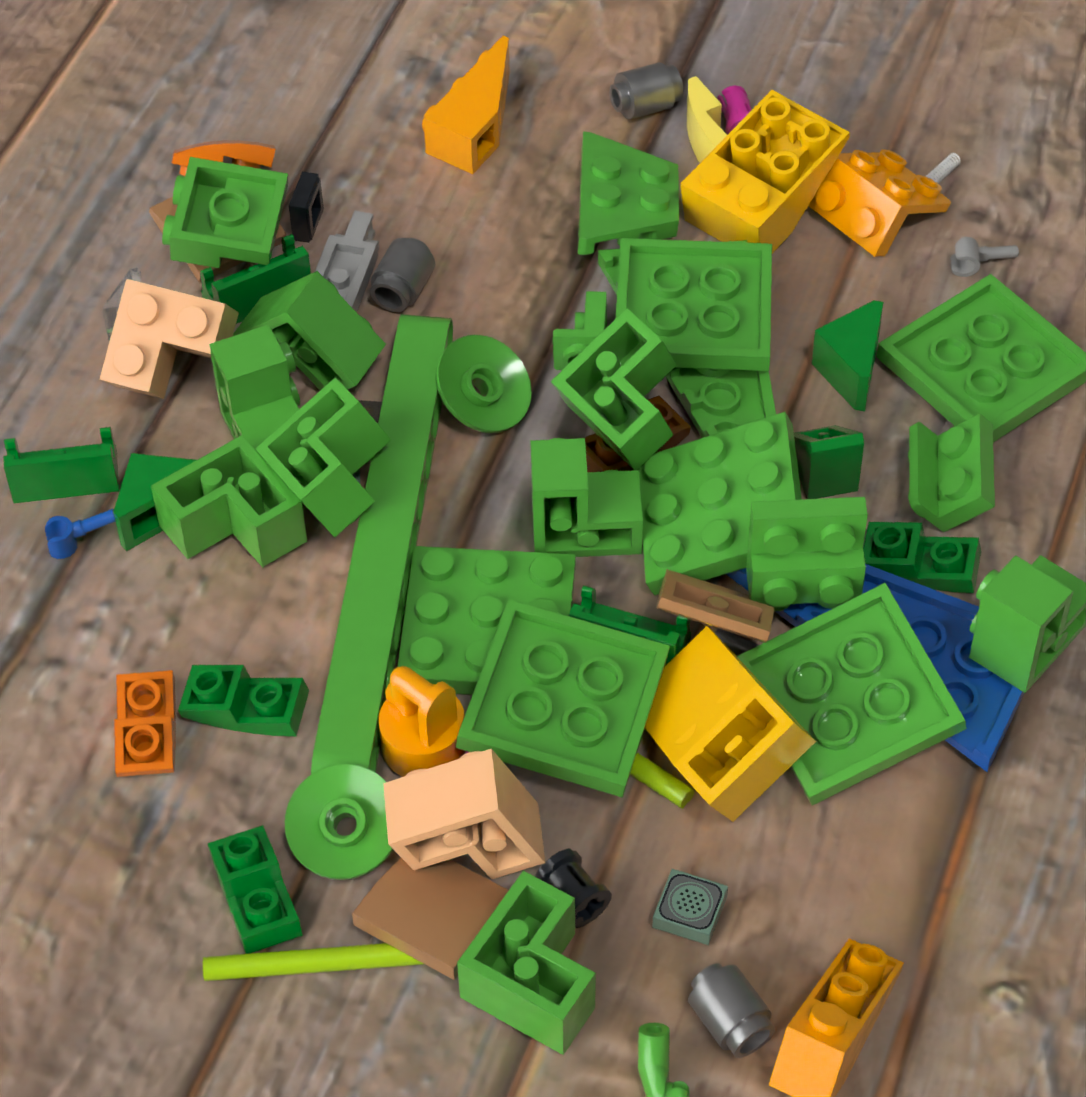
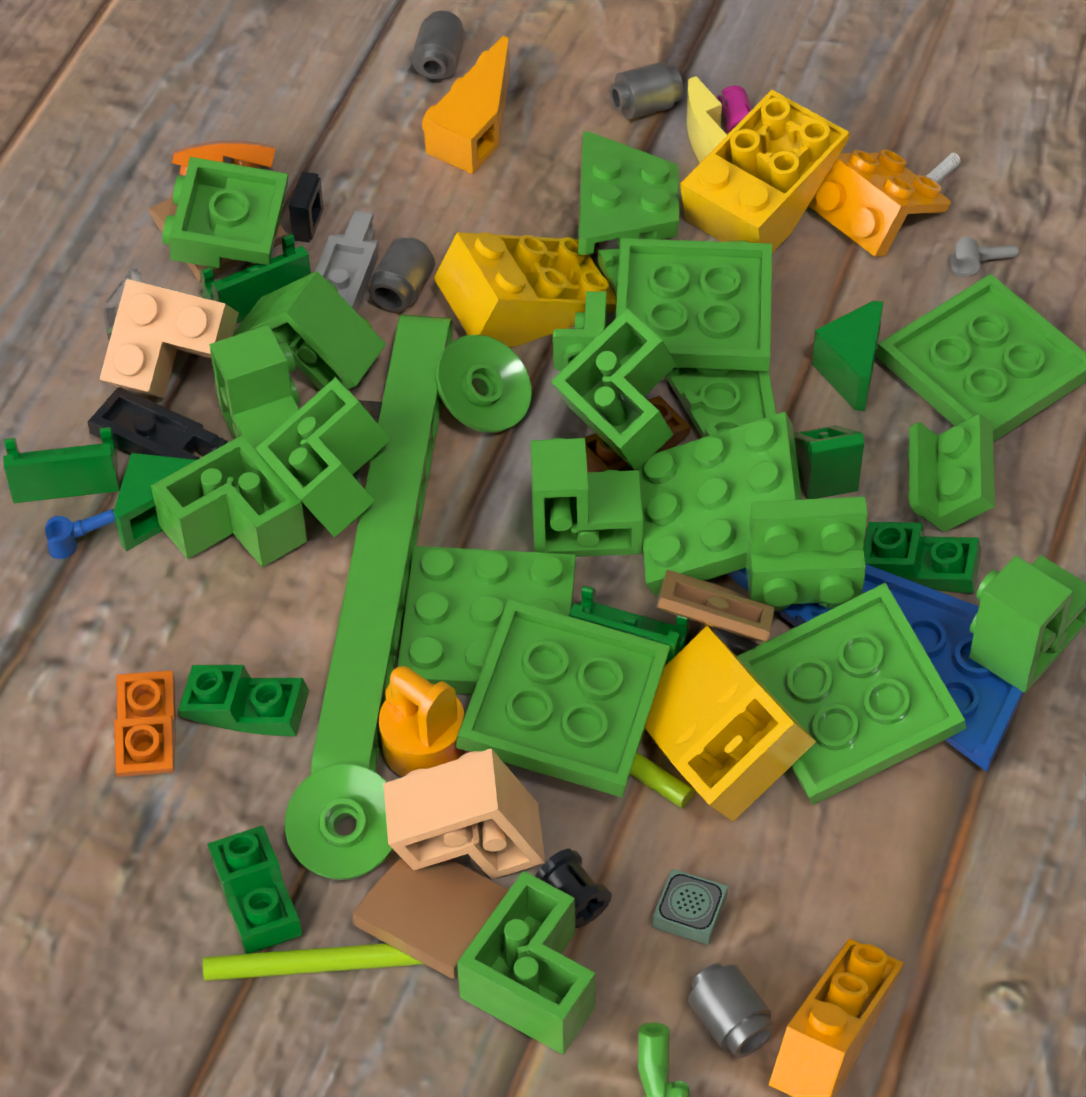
none -> black hinge [87,387,228,460]
none -> flat silver brick [411,10,465,79]
none -> yellow slope [434,232,617,347]

